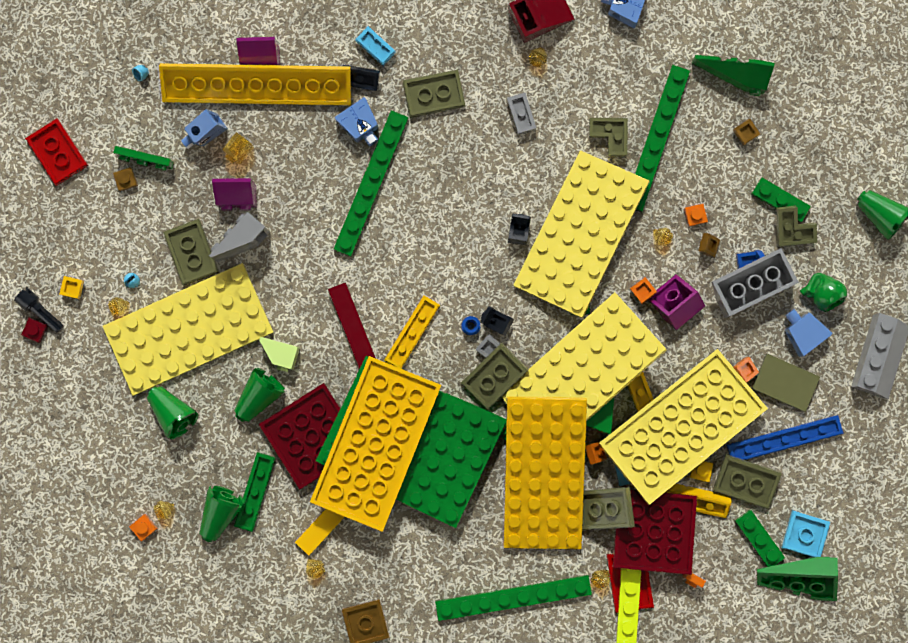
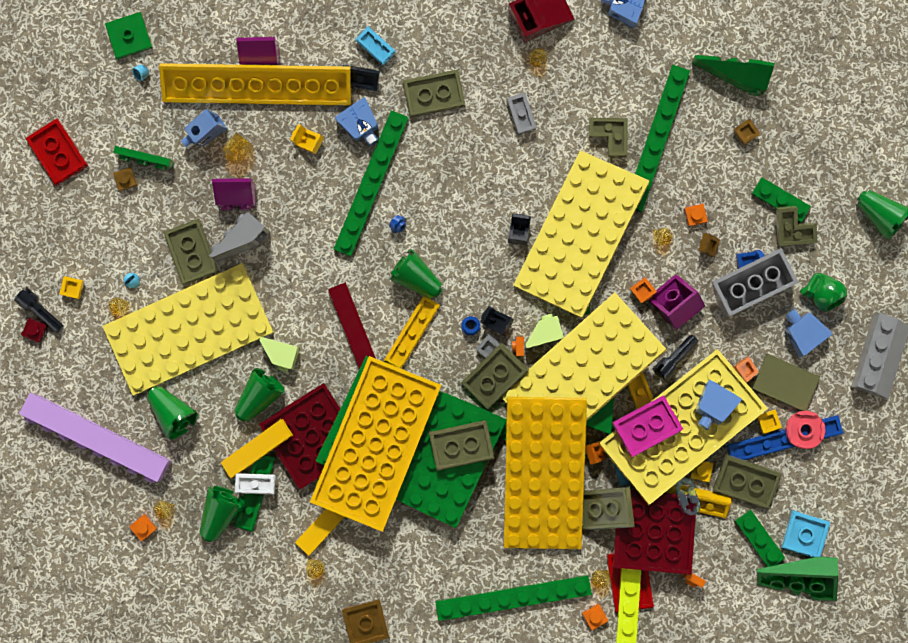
none -> lavender brick [19,393,172,483]
none -> green plate [105,12,153,60]
none -> yellow tile [221,419,293,479]
none -> white plate [235,473,276,494]
none -> yellow bracket [290,124,324,154]
none -> green cone [388,248,443,299]
none -> blue plate [389,215,406,233]
none -> olive tile [429,420,495,471]
none -> orange plate [512,337,524,357]
none -> yellowish green slope [525,314,564,349]
none -> orange plate [582,603,609,630]
none -> dark pink plate [612,395,683,458]
none -> black piece [652,335,699,382]
none -> clear light blue beam [675,478,700,515]
none -> medium blue torso [695,380,742,430]
none -> yellow plate [757,409,782,434]
none -> coral tile [785,411,826,449]

